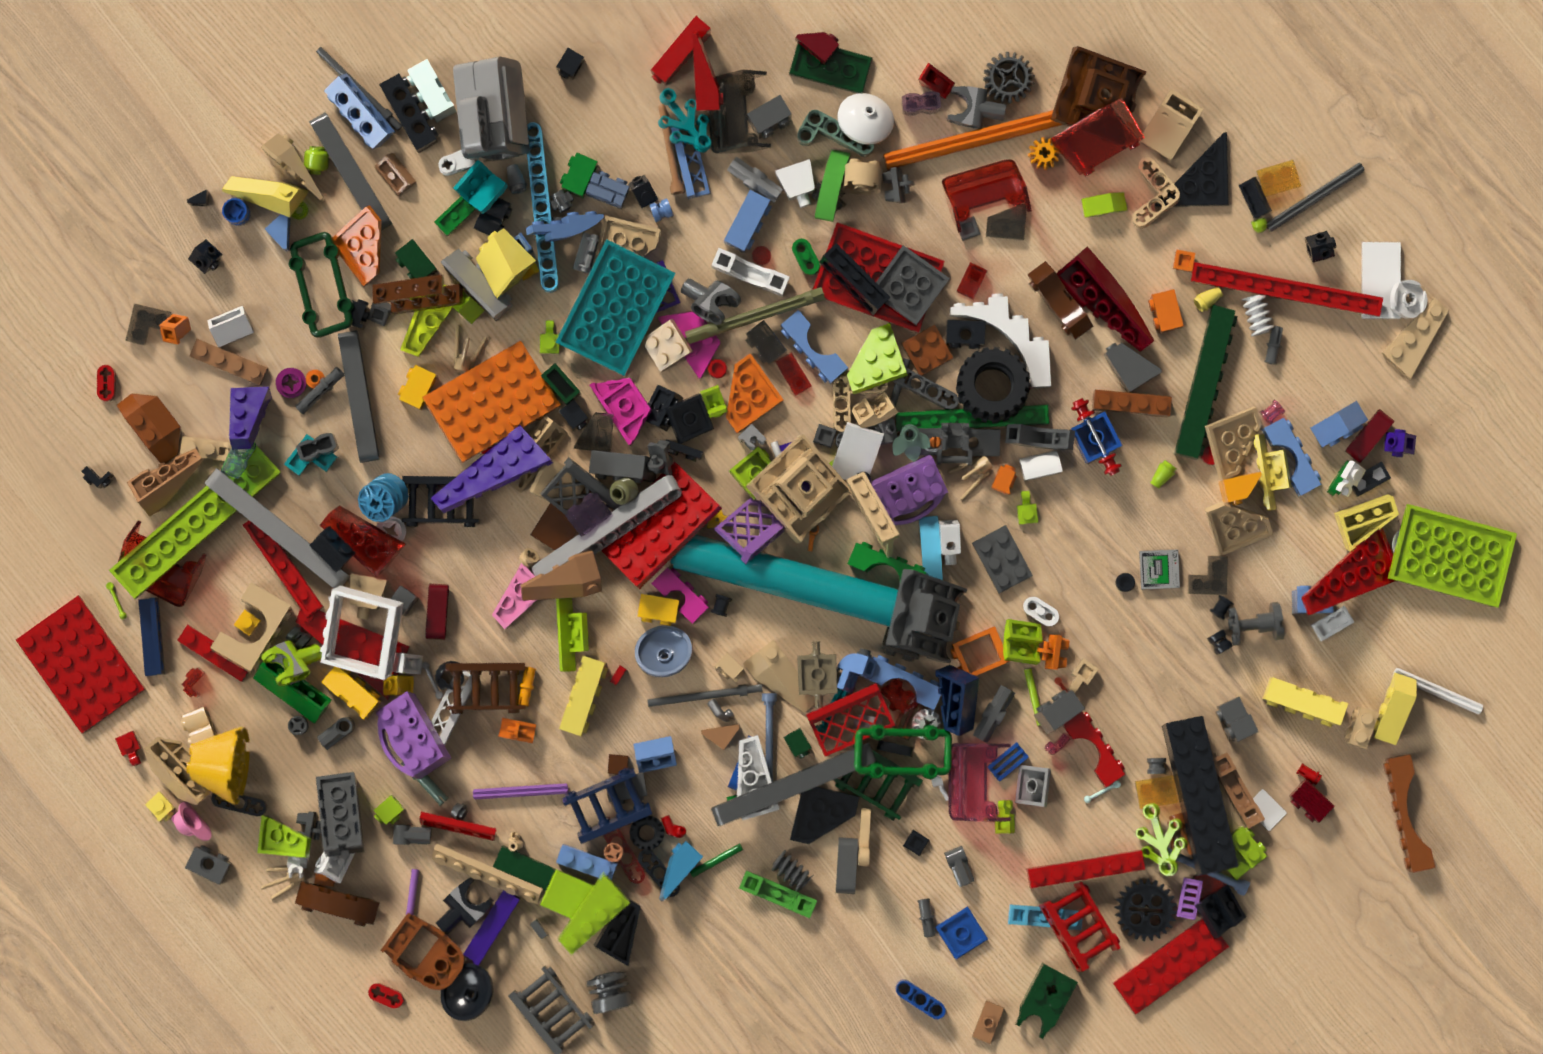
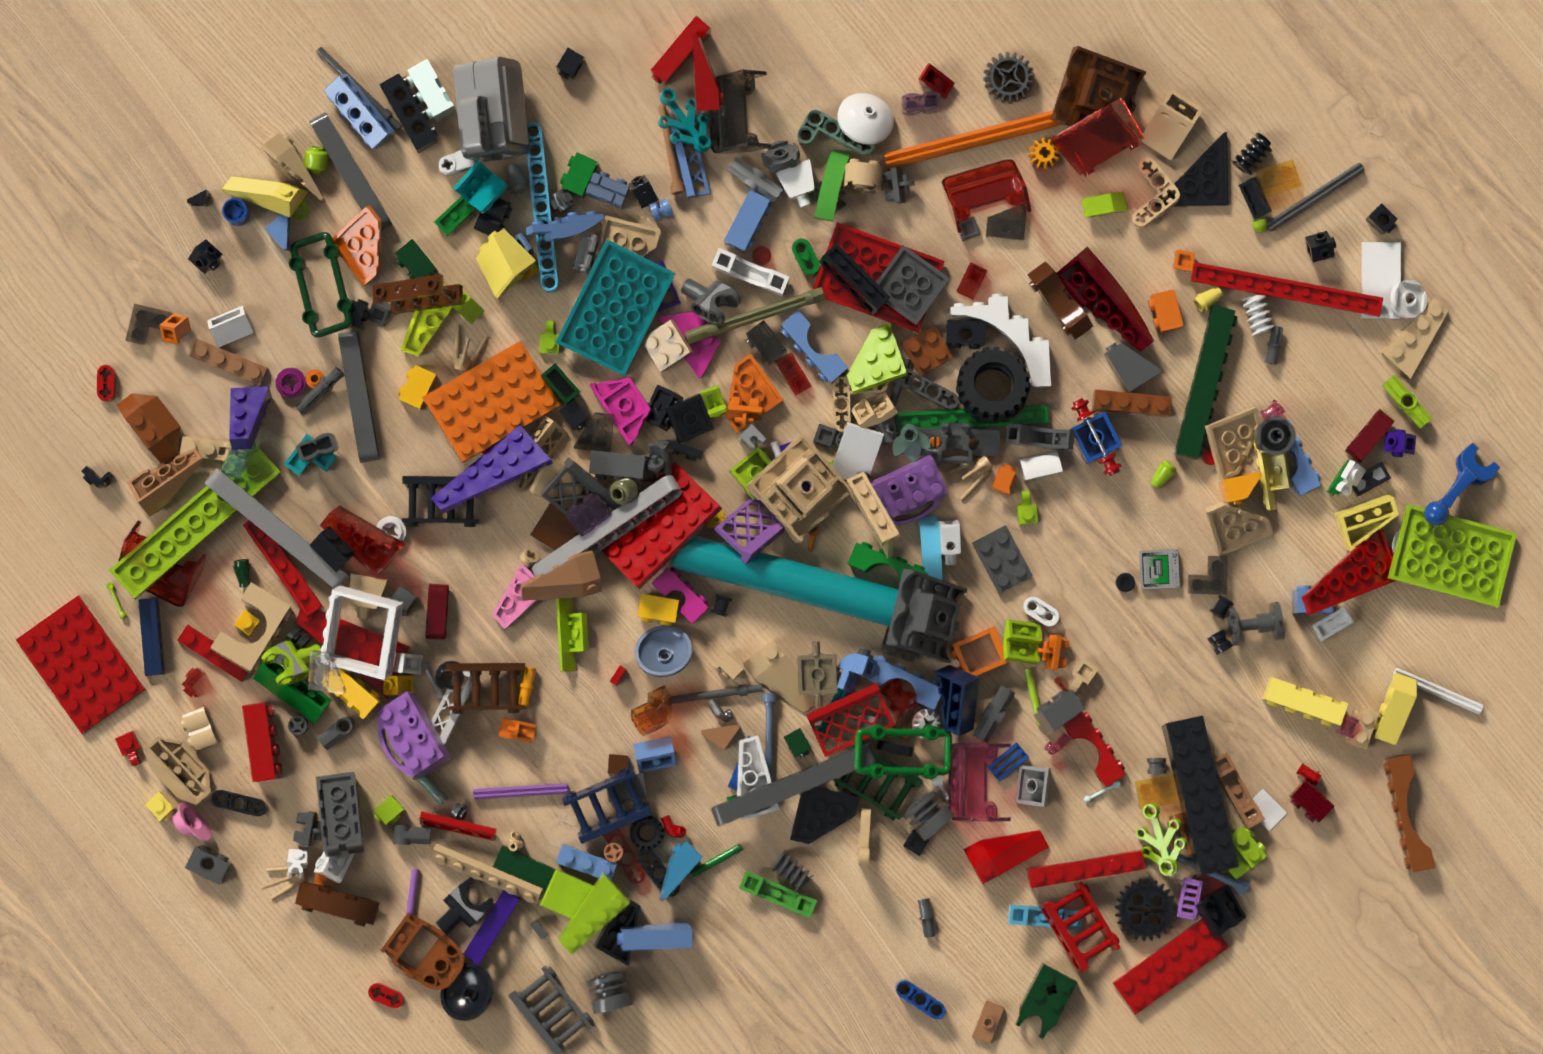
yellow cone [186,727,250,804] -> none
lime wing [257,815,311,858] -> none
dark azure wheel [358,473,409,522] -> none
medium nougat slope [374,153,416,196] -> none
light grey slope [441,249,513,321] -> none
light yellow wedge [559,656,608,736] -> none
red tile [708,359,727,379] -> none
dark grey brick [747,95,792,139] -> none
dark green tile [789,43,873,94] -> none
dark red slope [795,32,839,65] -> none
dark grey beam [836,837,858,894] -> none
blue tile [935,906,988,959] -> none
dark grey piece [944,845,974,887] -> none
dark grey connector [947,86,1006,129] -> none
lime plate [995,800,1015,834] -> none
dark grey brick [1216,697,1259,742] -> none
medium blue brick [1310,401,1368,447] -> none
none -> dark green cone [232,559,251,588]
none -> red brick [242,702,283,782]
none -> clear wing [308,650,346,694]
none -> medium blue slope [617,921,692,950]
none -> clear orange brick [631,685,672,736]
none -> orange hips [727,397,763,429]
none -> dark grey plate [761,141,800,173]
none -> dark grey wheel [903,790,955,841]
none -> red wedge [963,830,1049,884]
none -> black piece [1231,132,1272,175]
none -> dark grey brick [1254,416,1296,456]
none -> clear pink bush [1337,715,1360,738]
none -> black brick [1366,203,1398,235]
none -> lime piece [1382,375,1432,429]
none -> blue piece [1424,442,1500,526]

